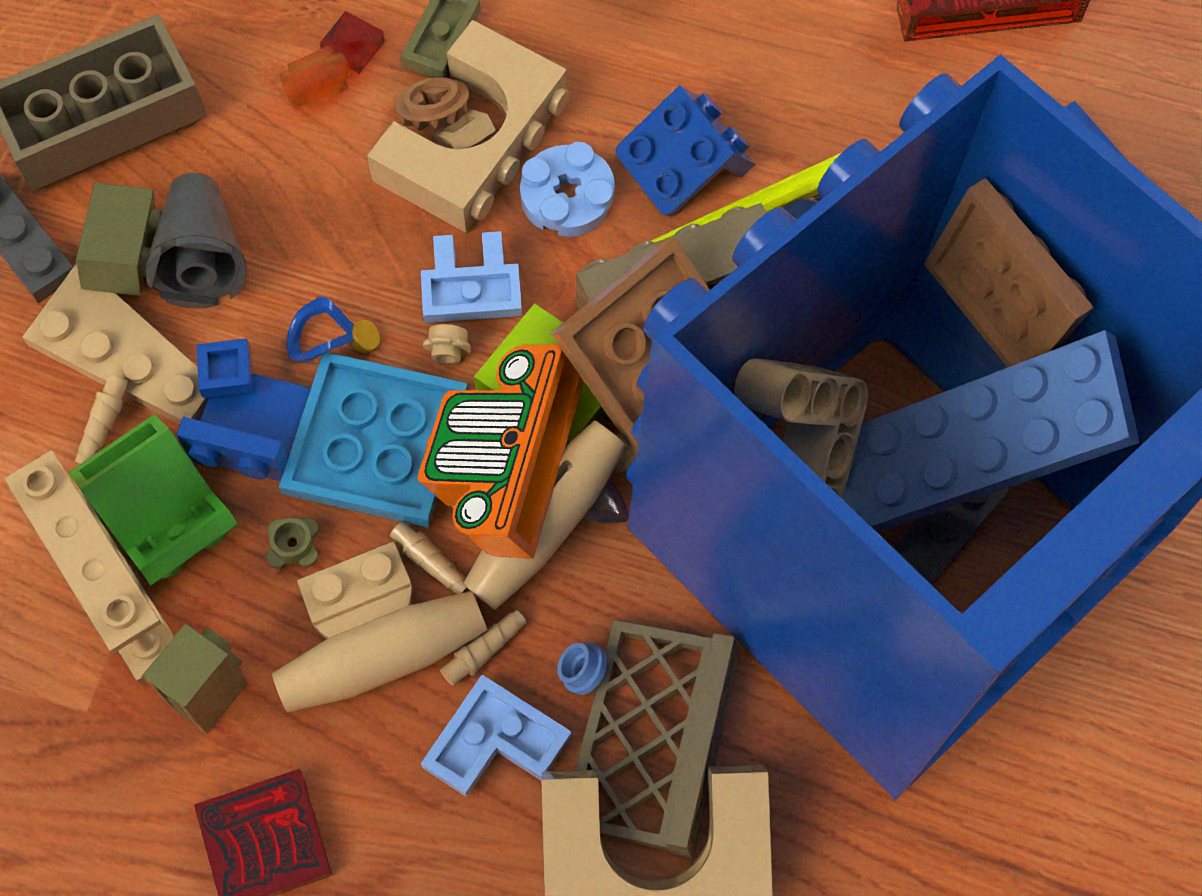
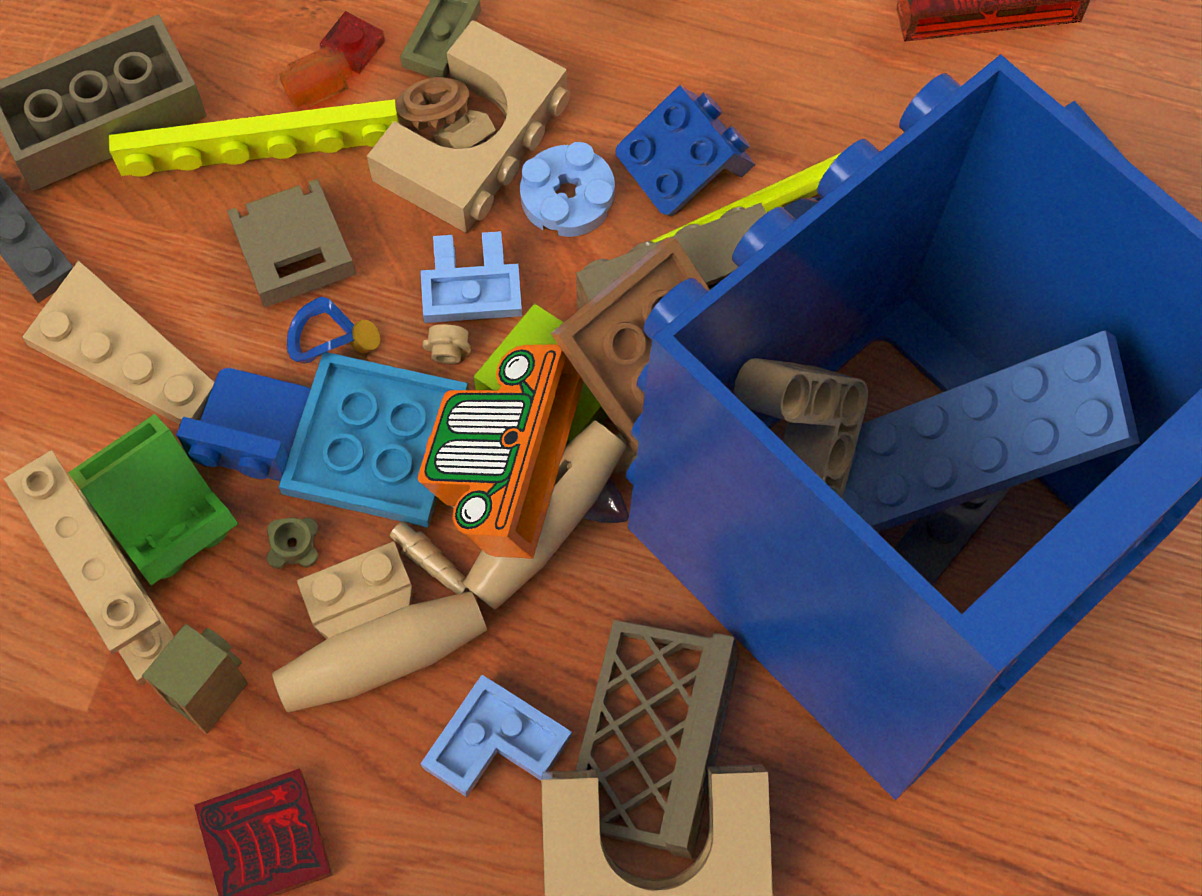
tan animal [75,374,128,464] -> none
olive brick [76,182,162,296] -> none
dark grey cone [145,173,247,308] -> none
blue plate [196,338,253,398] -> none
tan animal [440,610,527,686] -> none
medium blue plate [557,642,607,695] -> none
medium nougat plate [924,178,1094,367] -> none
none -> neon yellow plate [109,99,399,177]
none -> dark tan container [227,179,356,308]

